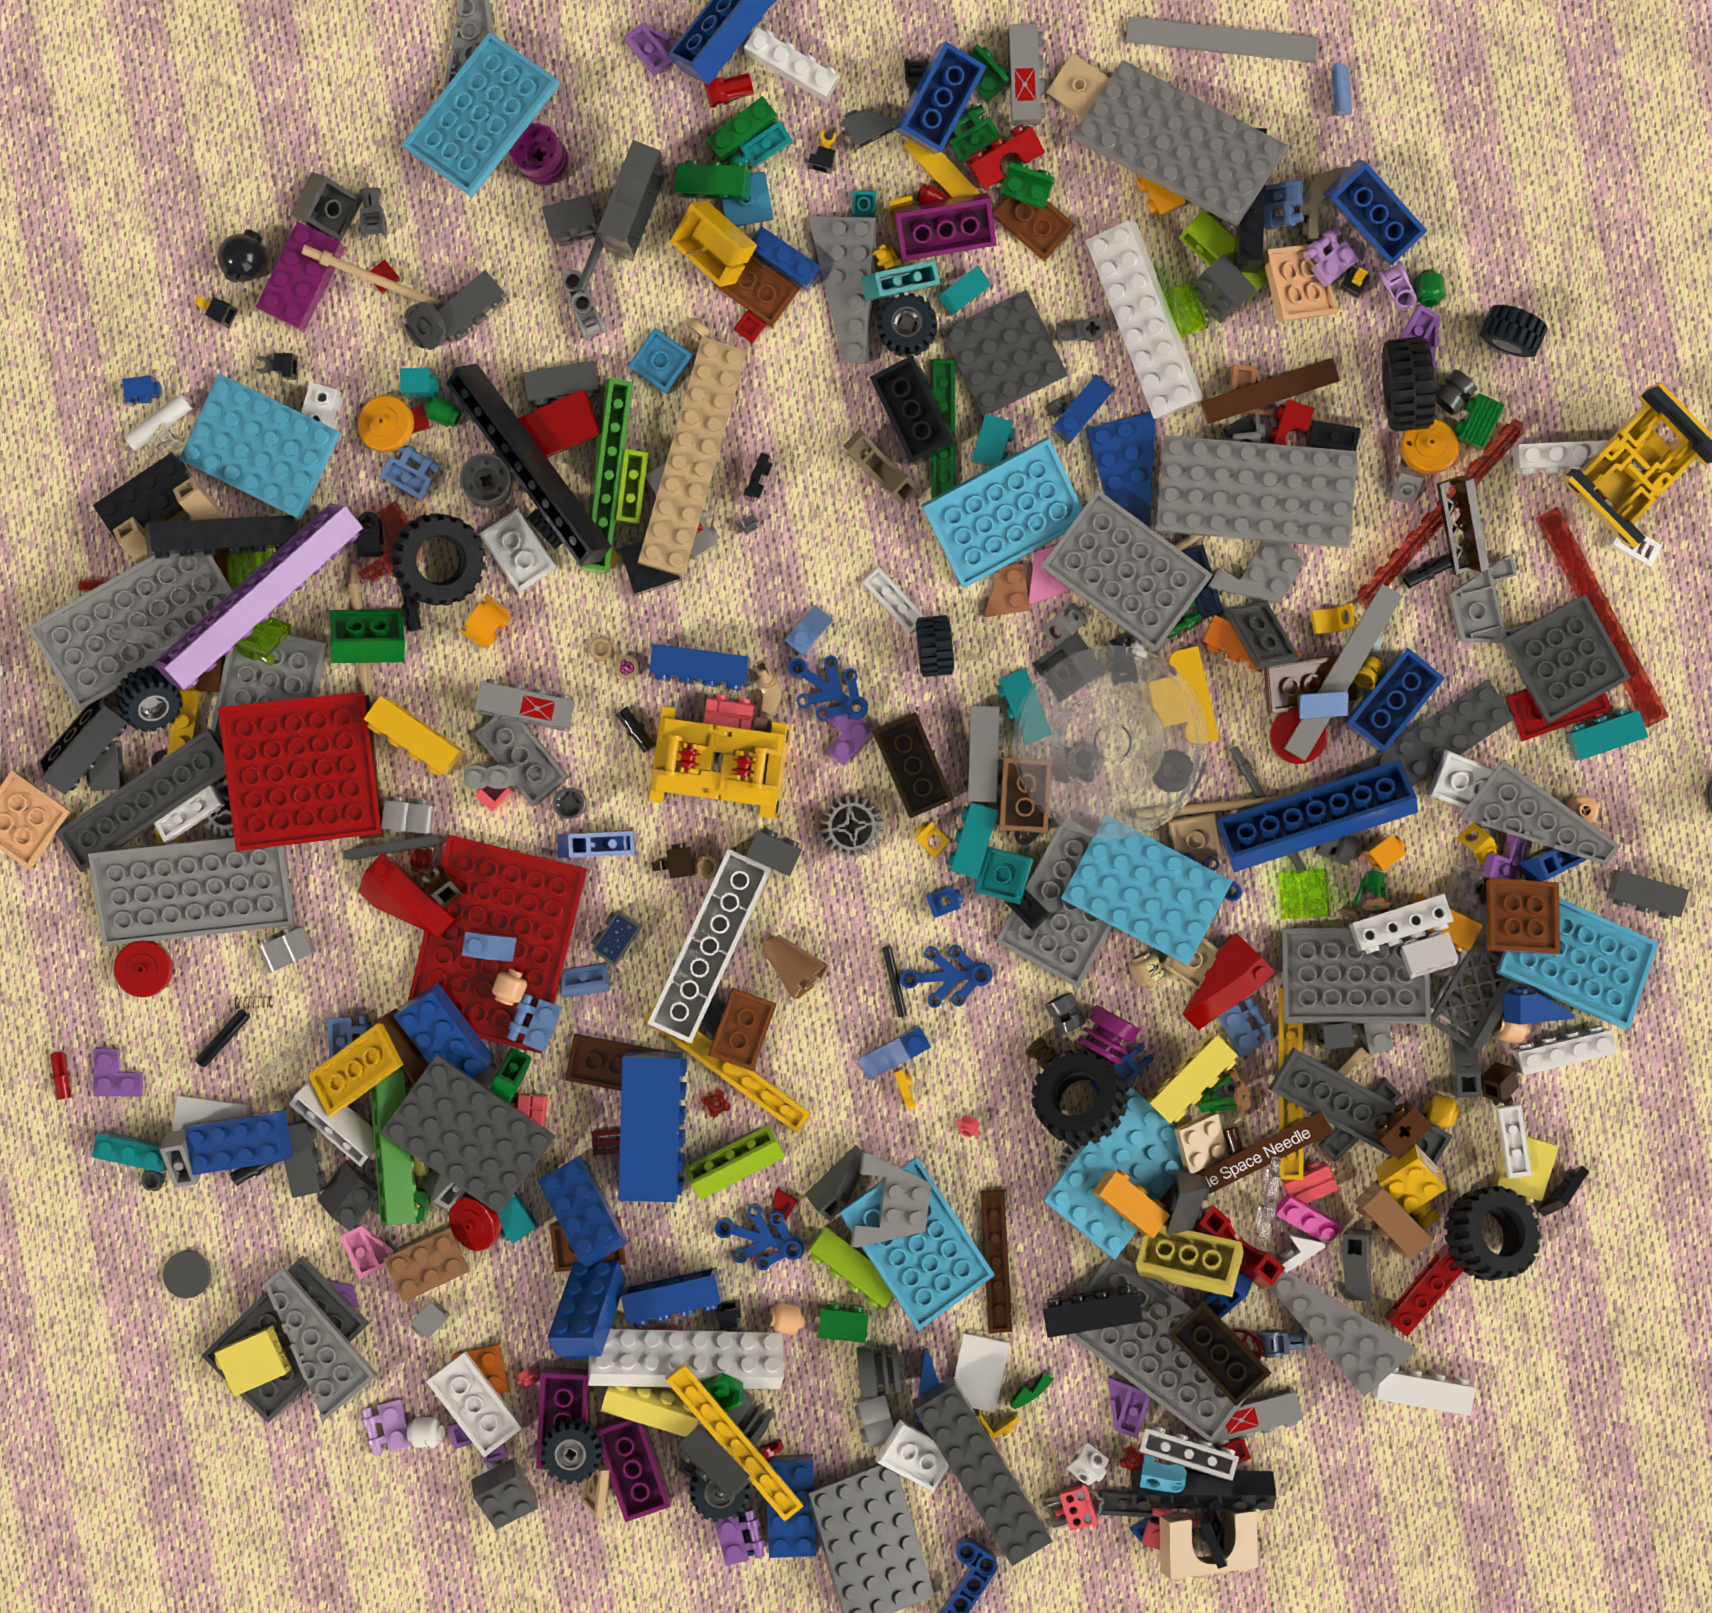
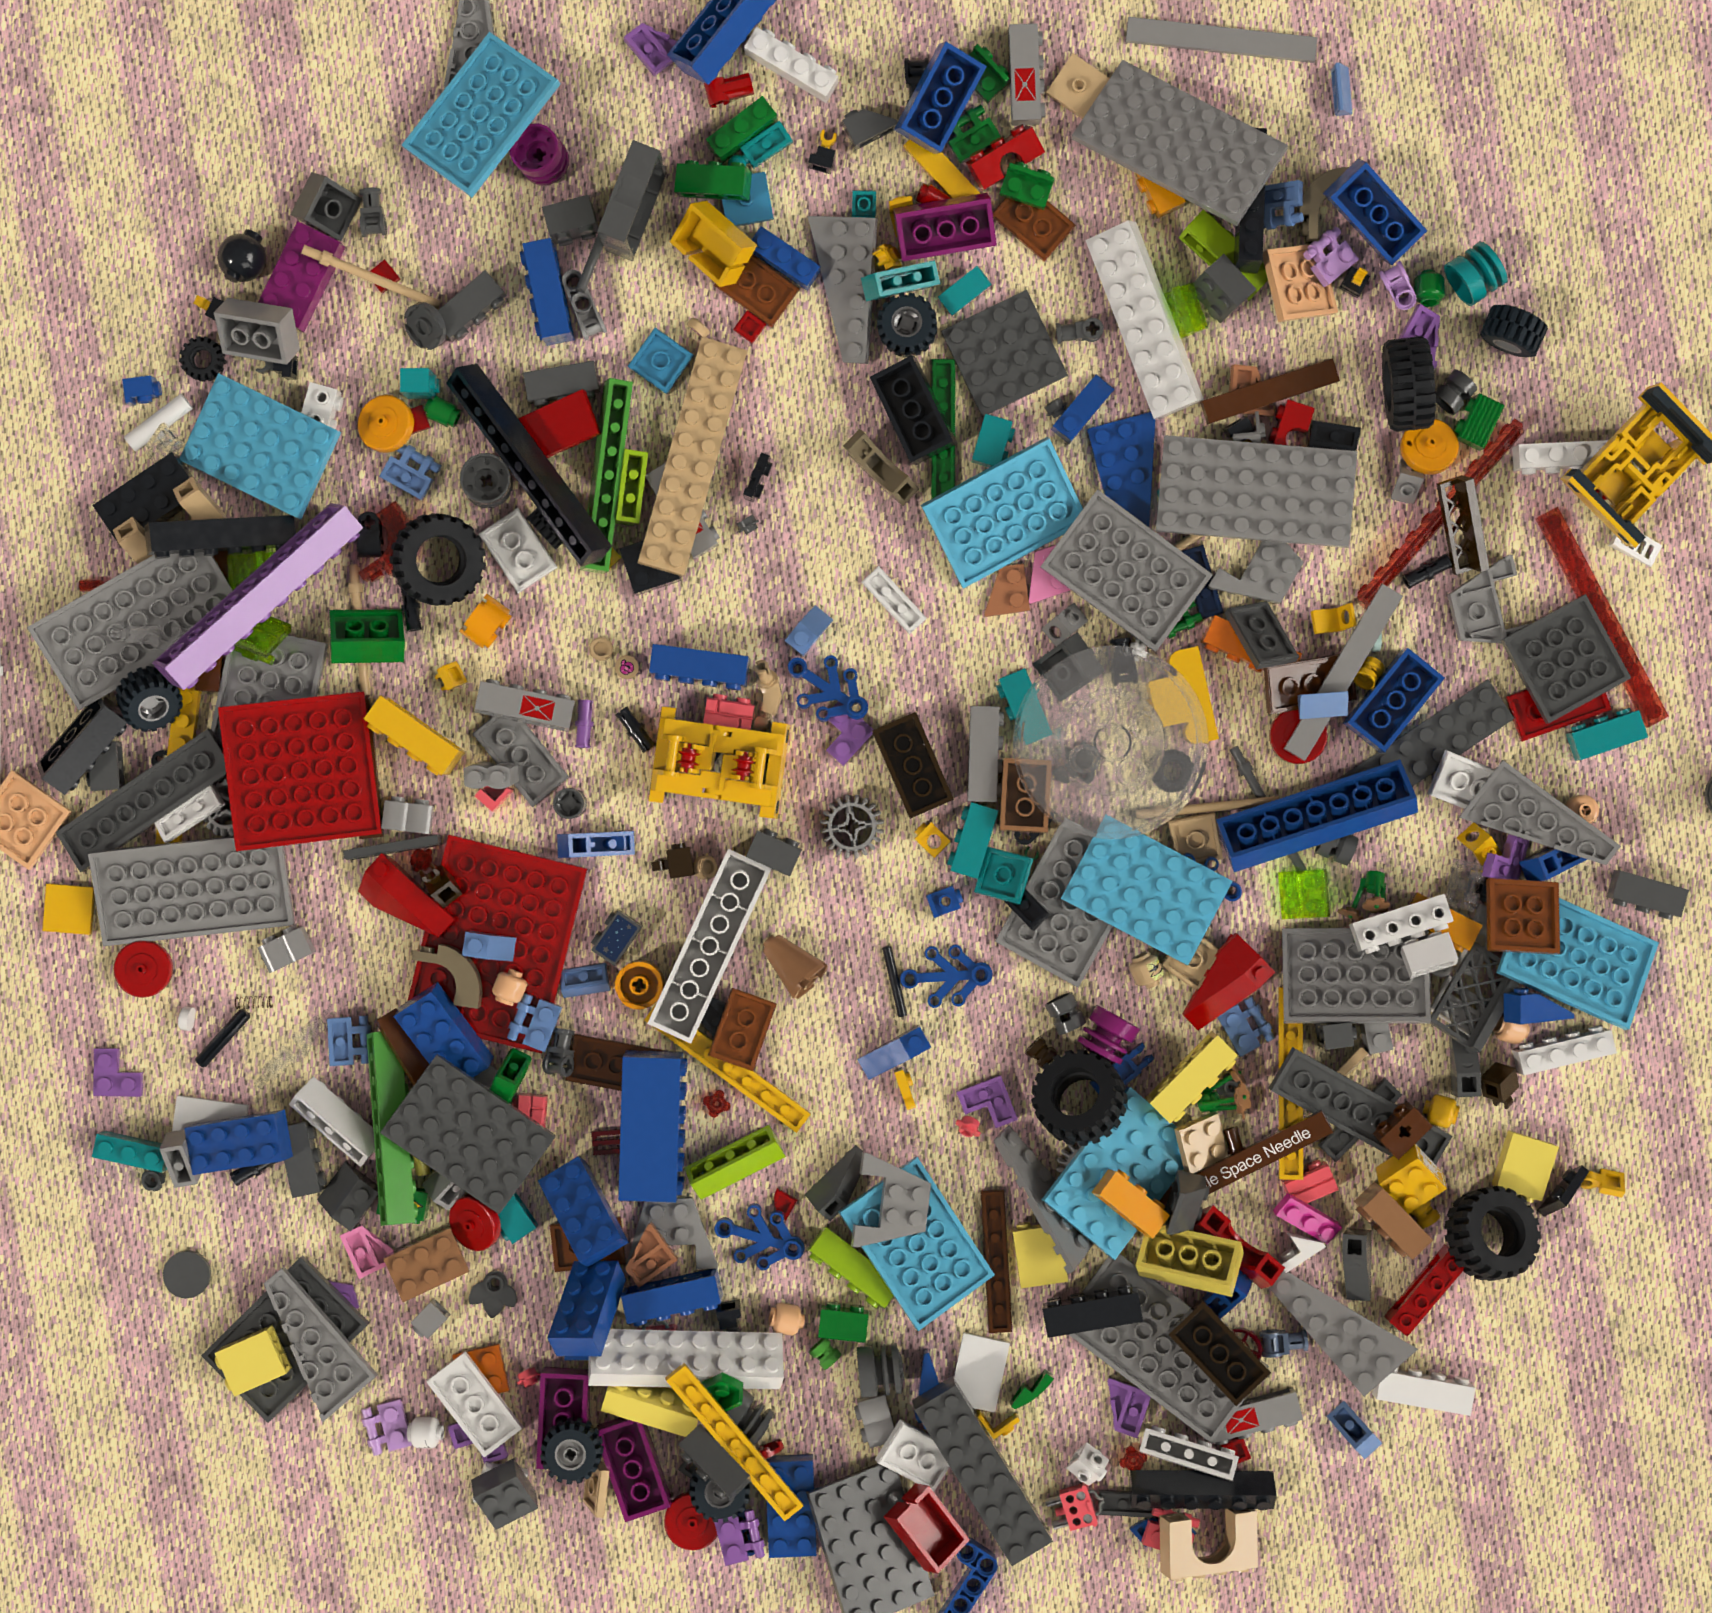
red axle [50,1051,72,1100] -> none
yellow plate [308,1023,404,1116] -> none
black wheel [916,615,954,677] -> none
medium azure leg [1140,1455,1187,1493] -> none
black wing [1199,1509,1227,1569] -> none
clear piece [1254,1156,1282,1251] -> none
light orange brick [1361,834,1407,871] -> none
white tile [1495,1103,1532,1179] -> none
none -> yellow tile [42,883,95,935]
none -> white tile [178,1006,196,1031]
none -> black tyre [179,336,226,382]
none -> light grey brick [214,298,300,365]
none -> dark tan arch [412,943,483,1009]
none -> yellow tile [435,661,468,691]
none -> dark grey plate [469,1271,517,1318]
none -> blue brick [520,238,575,346]
none -> dark grey connector [542,1028,575,1077]
none -> medium lavender pin [575,699,594,748]
none -> light orange brick [615,960,665,1010]
none -> light grey wing [625,1197,718,1272]
none -> nougat wing [625,1222,678,1288]
none -> red wheel [664,1491,718,1551]
none -> bright green wheel [808,1338,842,1370]
none -> red piece [883,1483,970,1574]
none -> medium lavender plate [956,1075,1018,1128]
none -> light grey wing [994,1125,1093,1274]
none -> light yellow brick [1012,1222,1068,1289]
none -> medium blue slope [1326,1401,1382,1459]
none -> teal wheel [1444,241,1508,307]
none -> yellow plate [1580,1168,1625,1198]

